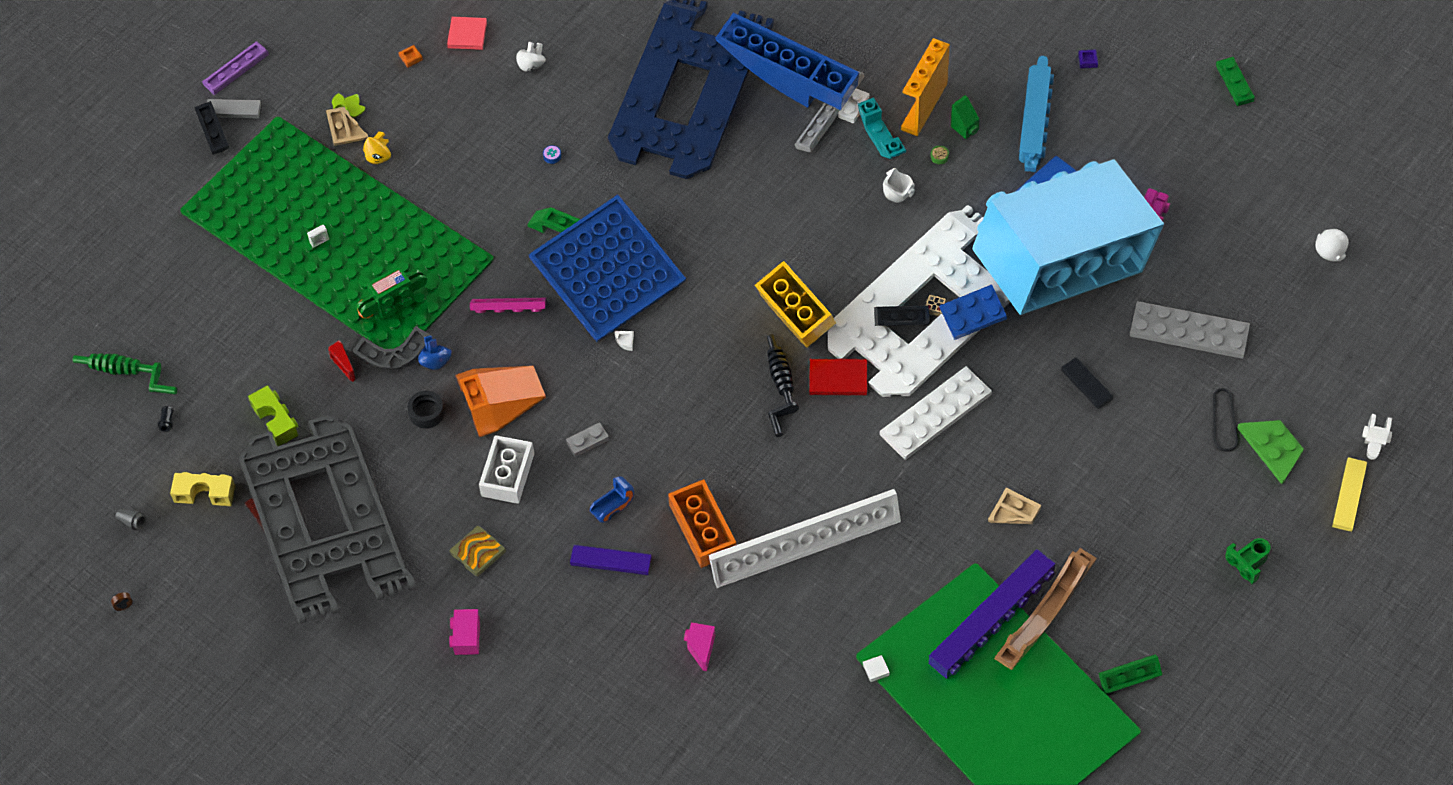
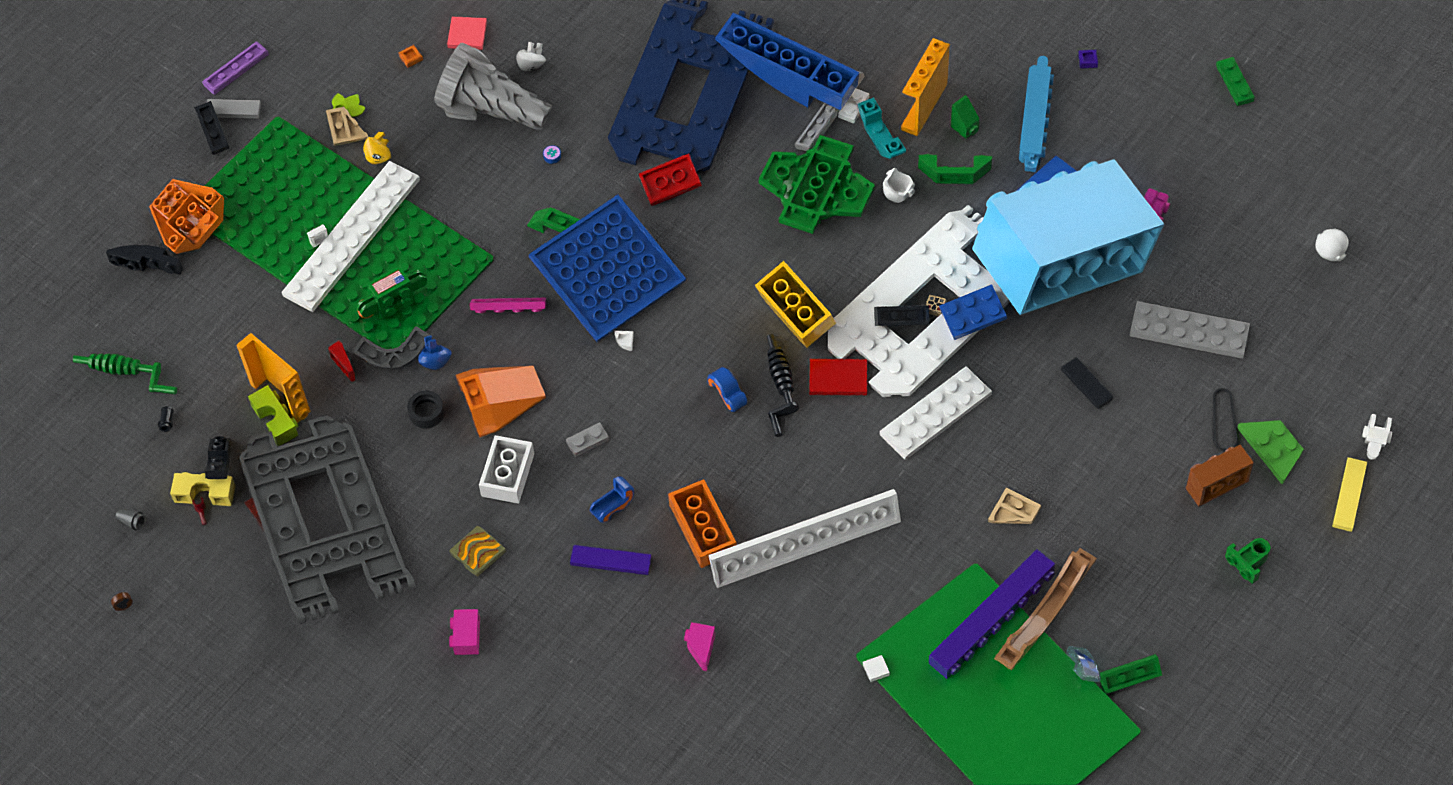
tile [931,146,949,164] -> none
none -> black slope [106,245,183,275]
none -> orange wedge [149,179,224,254]
none -> dark red hand [192,497,207,525]
none -> black slope [205,436,230,479]
none -> light orange panel [237,333,311,423]
none -> white plate [282,161,420,312]
none -> light grey cone [434,42,552,130]
none -> red tile [638,153,702,206]
none -> blue animal [707,367,748,412]
none -> green plate [759,135,875,234]
none -> green slope [918,154,992,184]
none -> clear light blue slope [1067,646,1101,682]
none -> dark orange brick [1186,444,1254,507]

